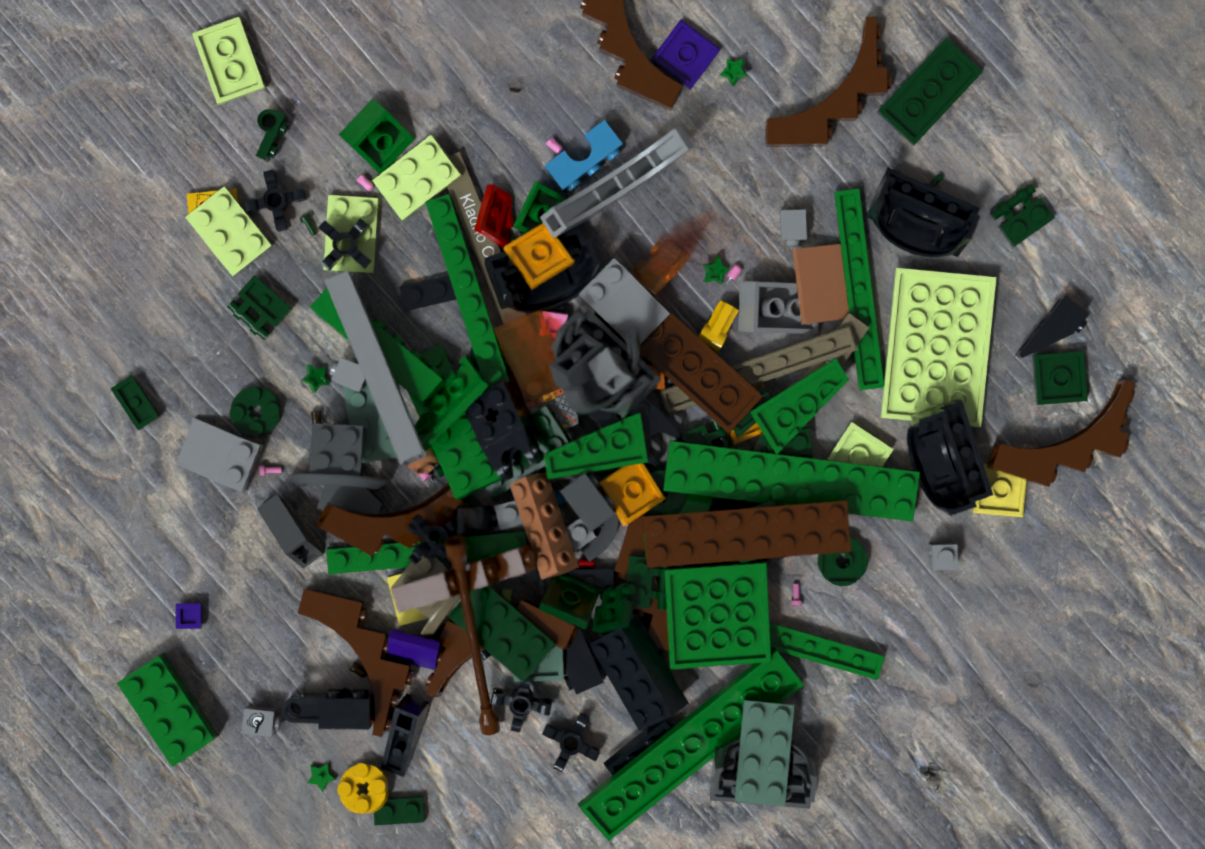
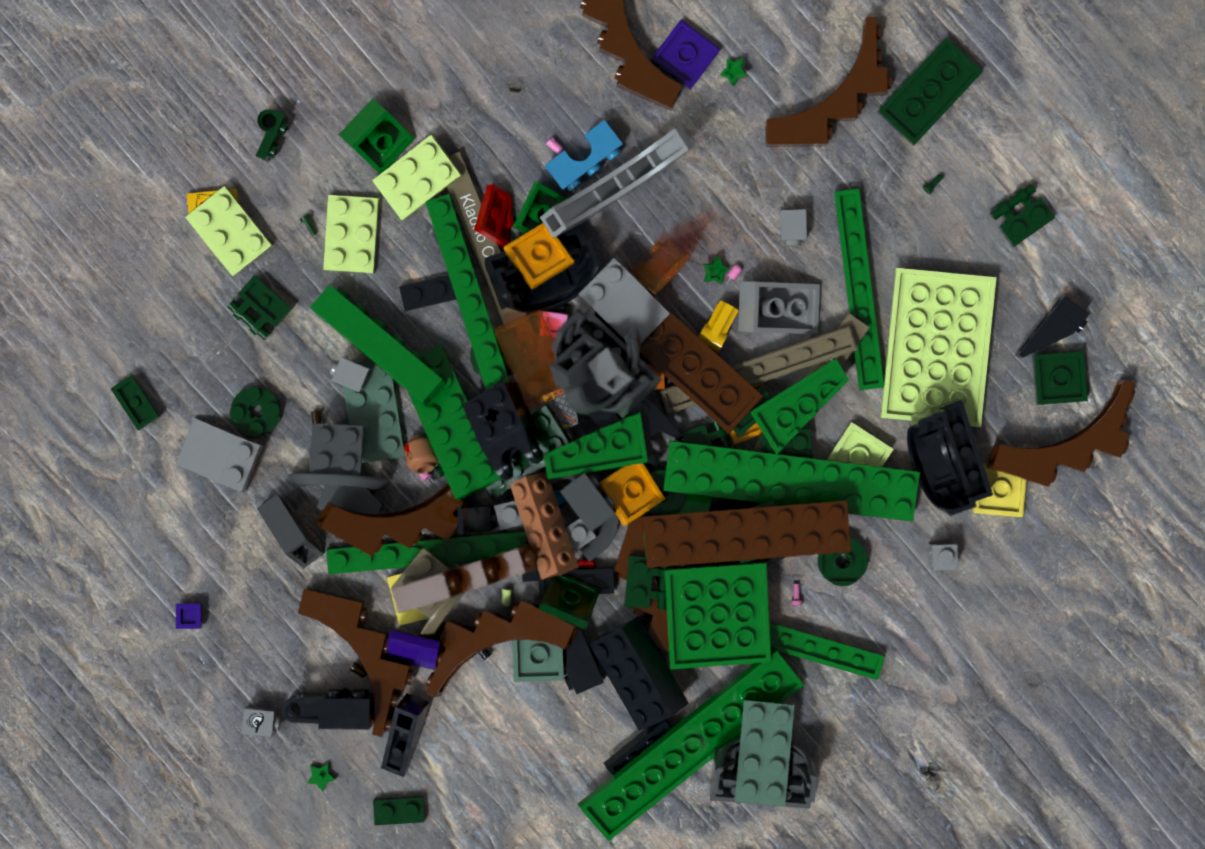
green brick [117,653,219,767] -> none
yellowish green plate [192,17,266,105] -> none
black pin [244,170,307,232] -> none
bright pink piece [260,464,281,476] -> none
green piece [301,364,329,393] -> none
black pin [318,218,372,271] -> none
light grey tile [324,271,427,468] -> none
yellow plate [337,763,389,814] -> none
bright pink piece [356,173,374,191] -> none
black pin [407,514,458,570] -> none
green wing [415,355,489,452] -> none
reddish brown hose [444,536,500,735] -> none
dark green plate [448,585,557,683] -> none
black pin [490,675,553,733] -> none
black pin [542,712,600,772] -> none
dark green plate [592,583,636,633] -> none
nougat tile [792,244,849,324] -> none
black piece [866,168,980,258] -> none

